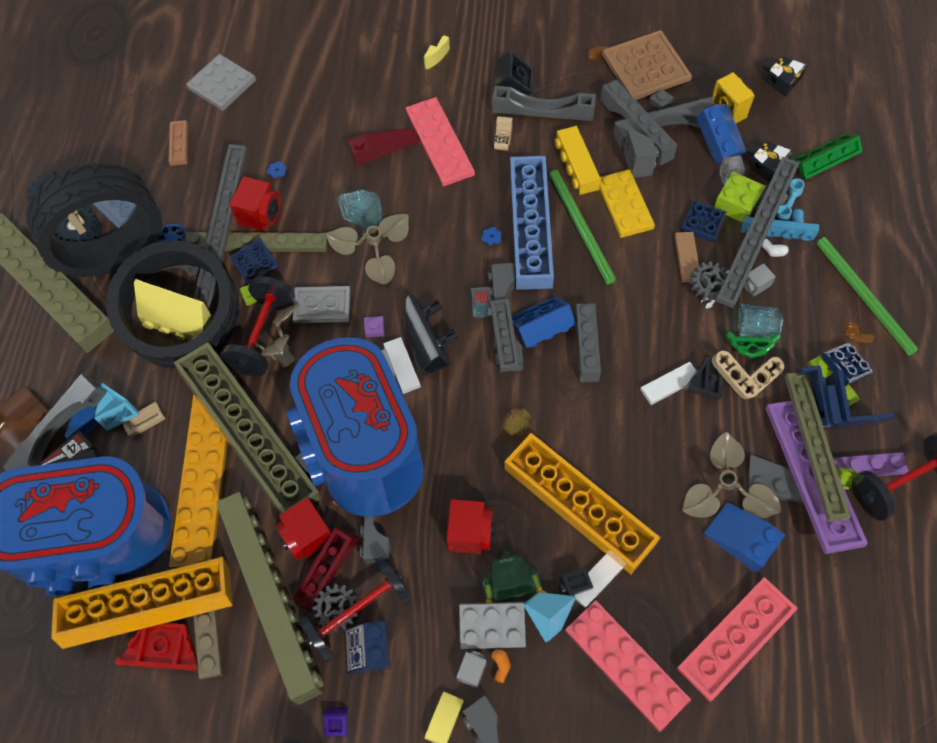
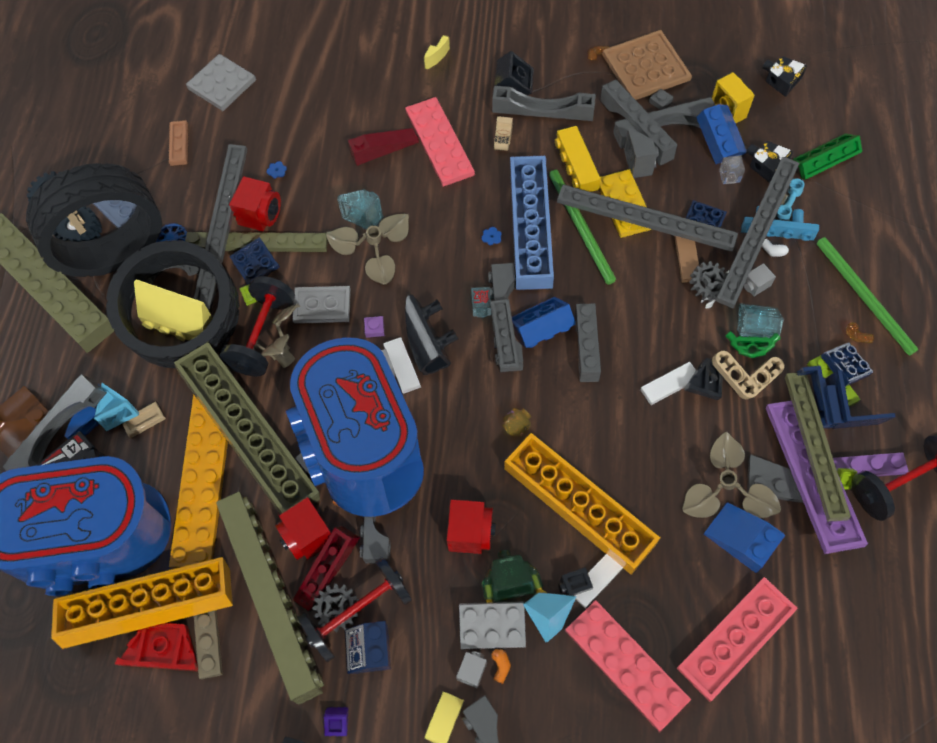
lime brick [714,172,766,223] -> none
none -> dark grey plate [557,185,738,252]

